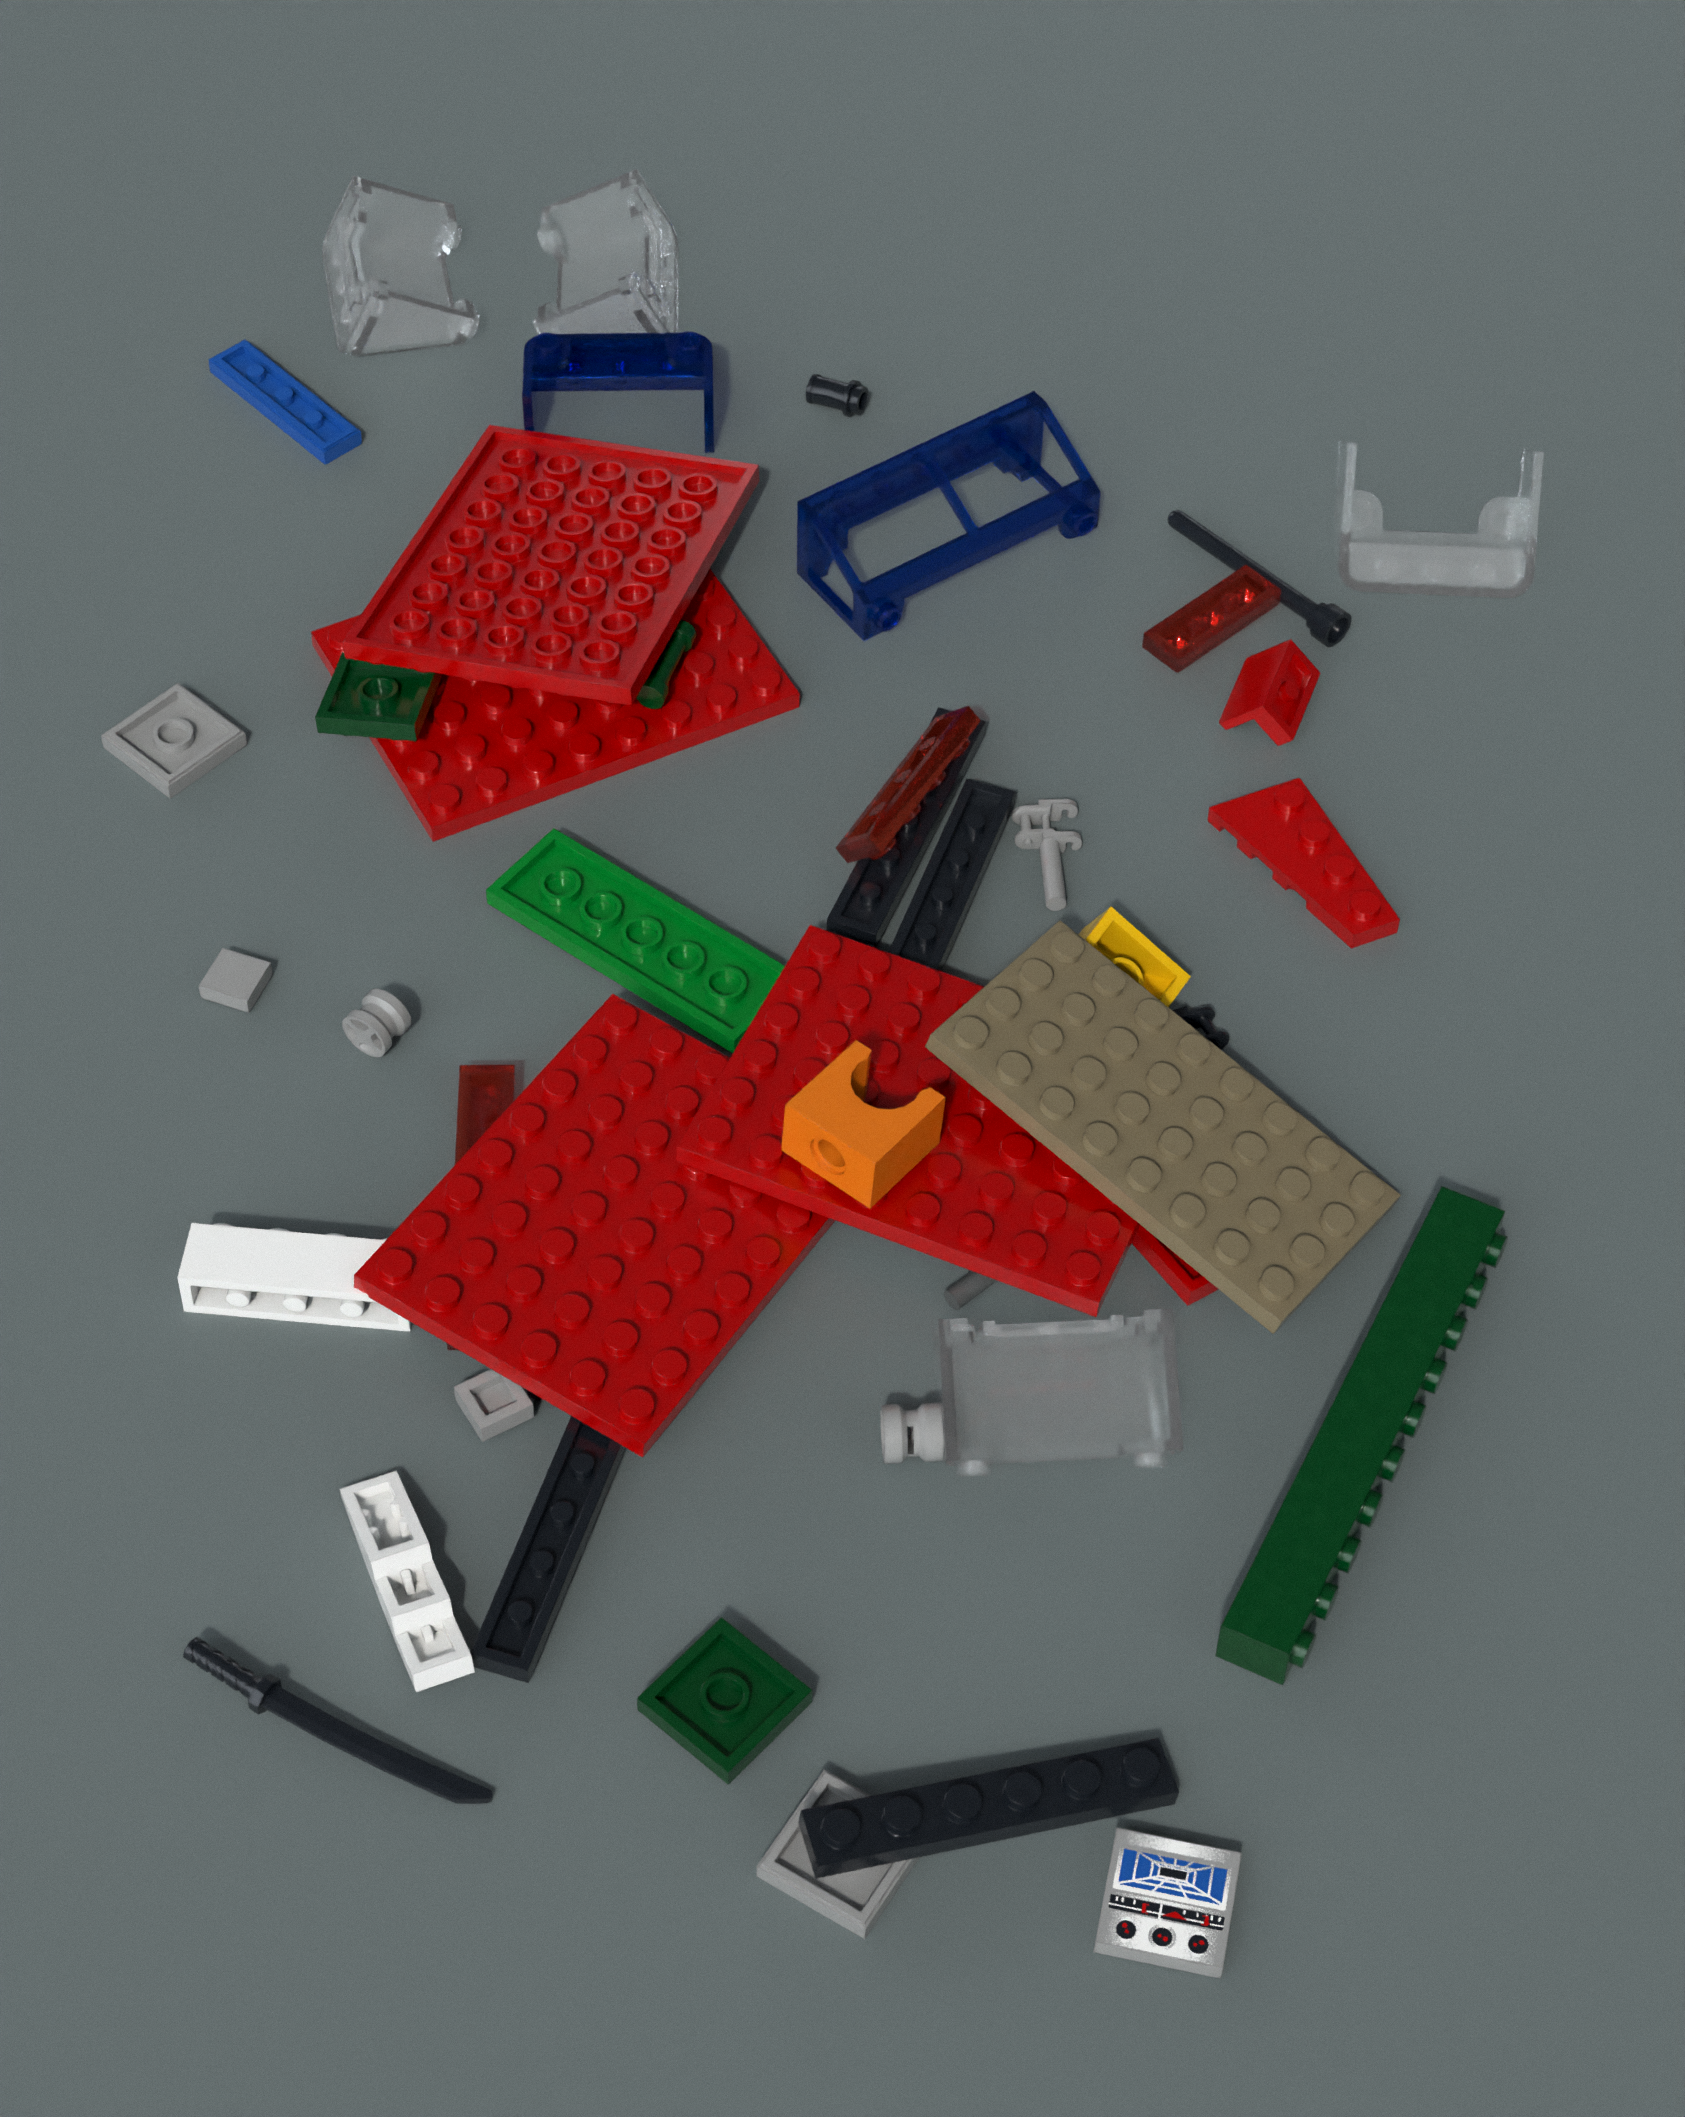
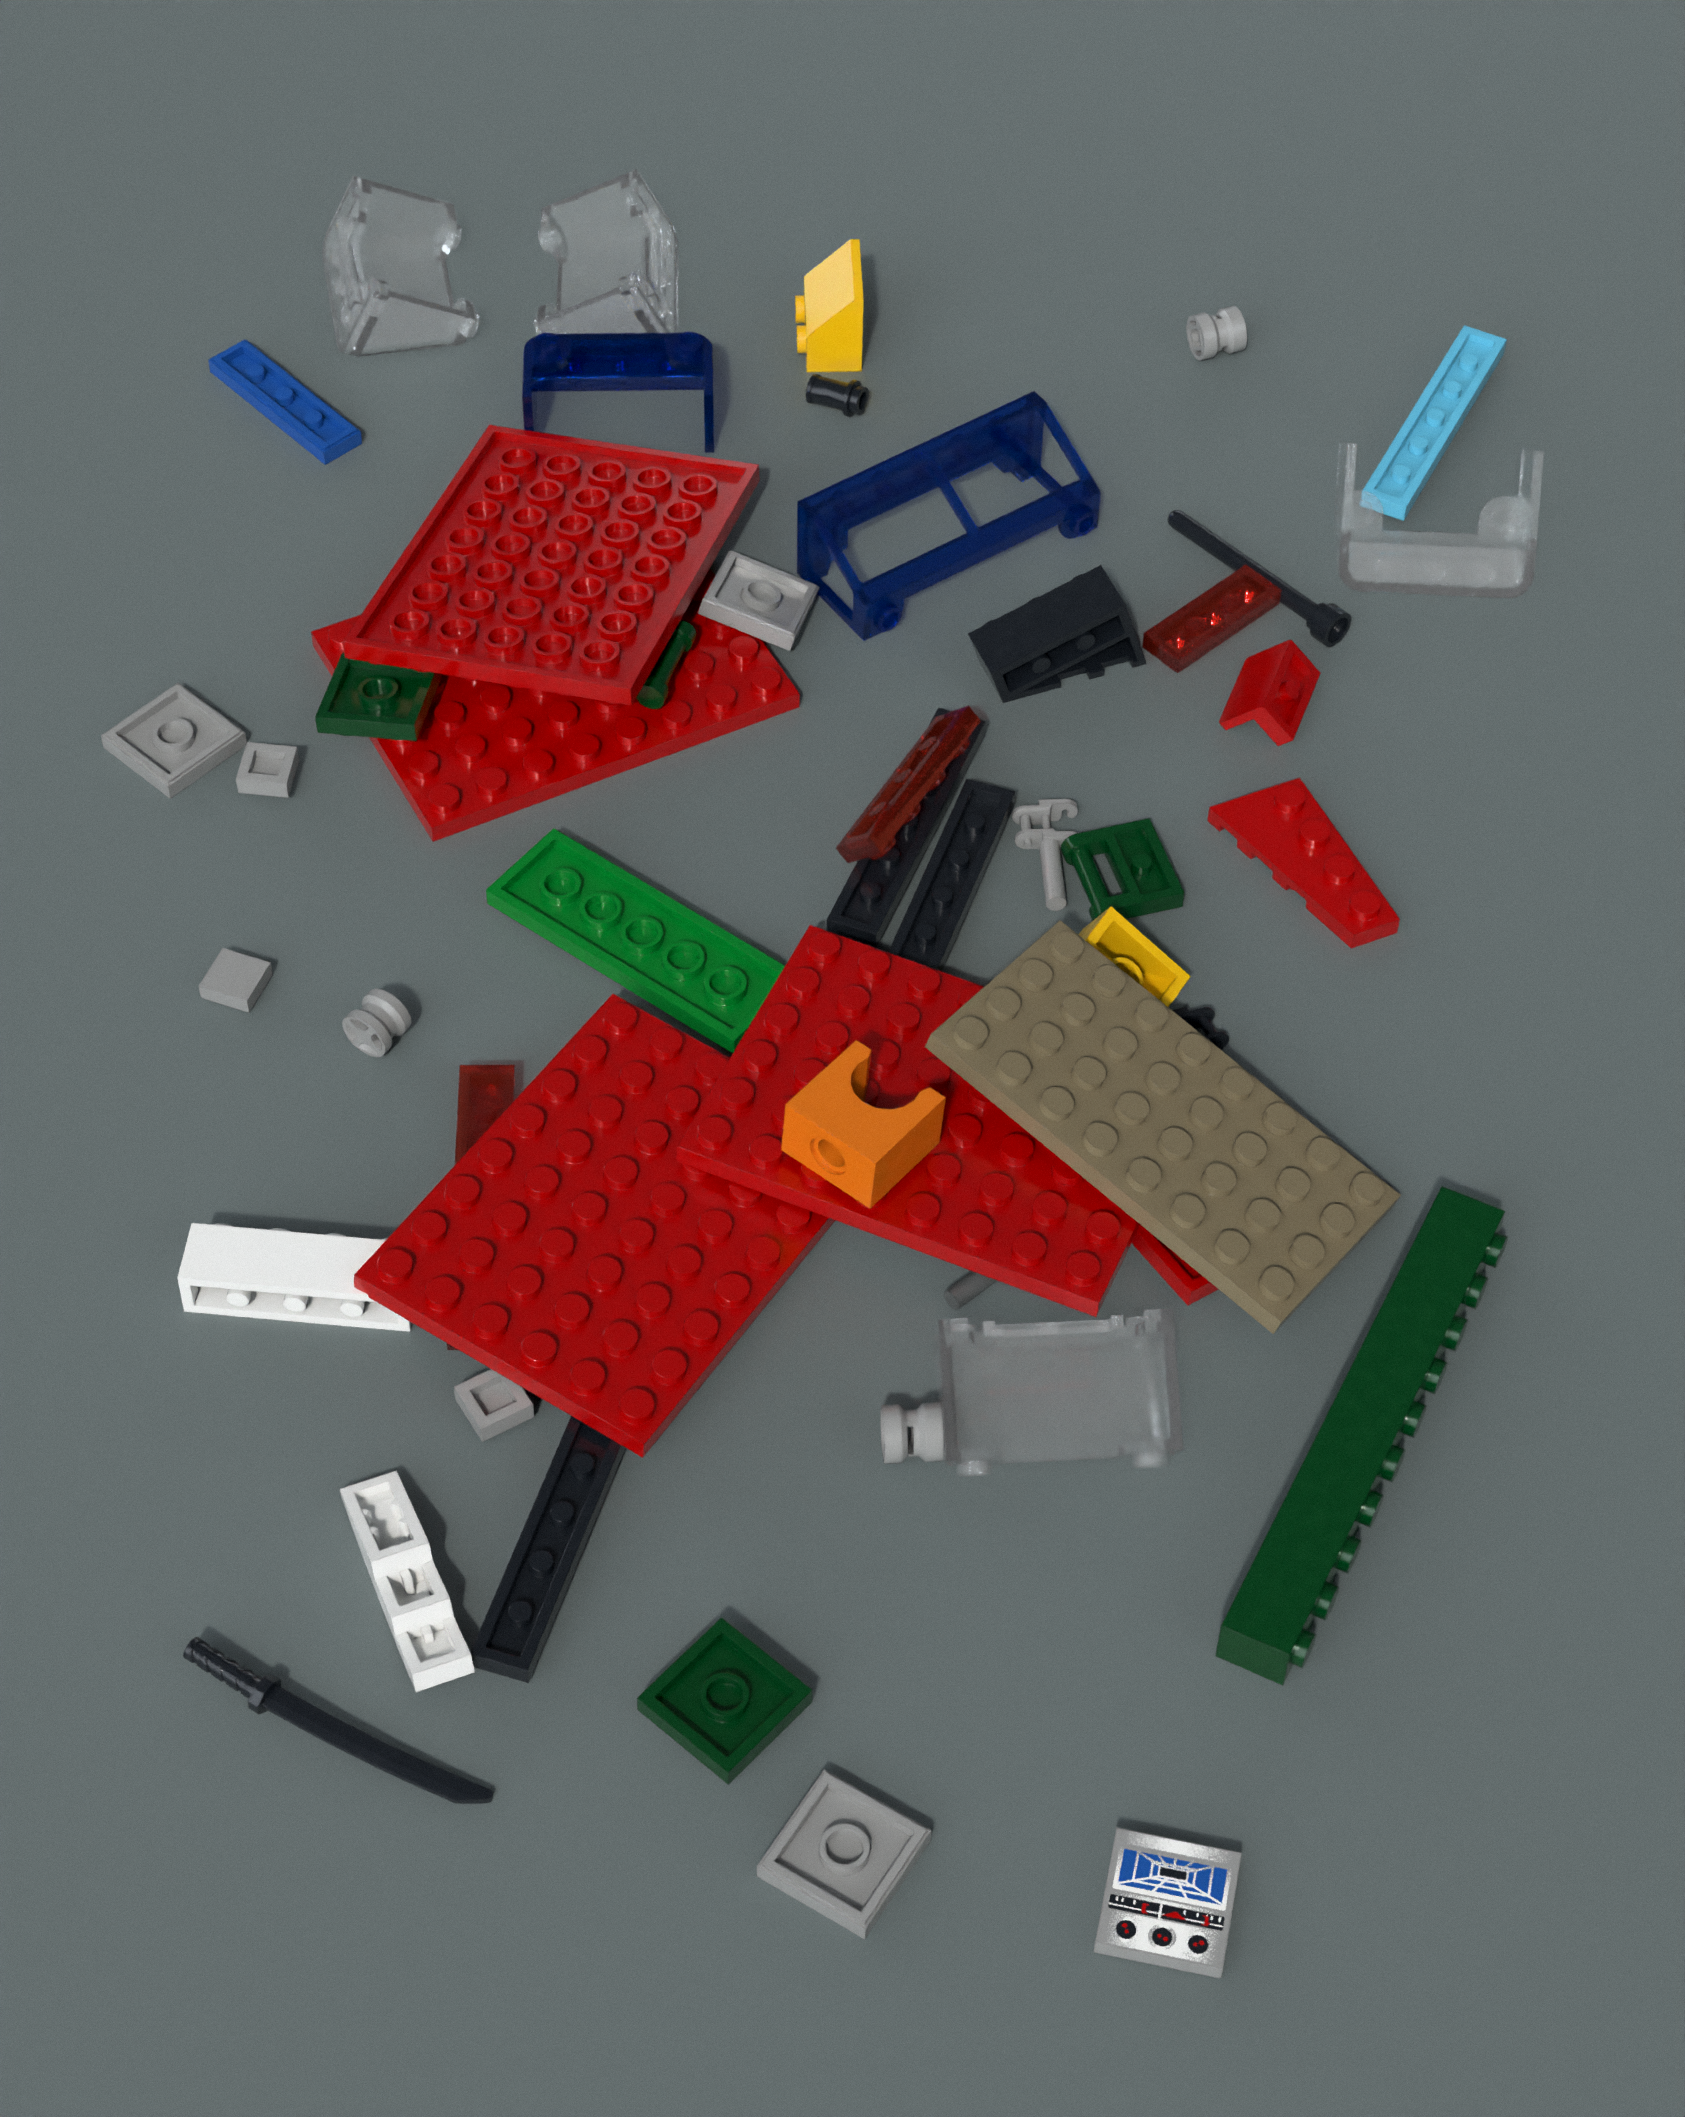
black plate [798,1738,1179,1879] -> none
none -> light grey plate [236,742,299,798]
none -> light grey tile [698,550,819,651]
none -> yellow slope [795,239,864,372]
none -> black wedge [968,565,1147,703]
none -> dark green plate [1060,818,1184,921]
none -> light grey wheel [1186,305,1247,361]
none -> medium azure plate [1359,325,1507,521]

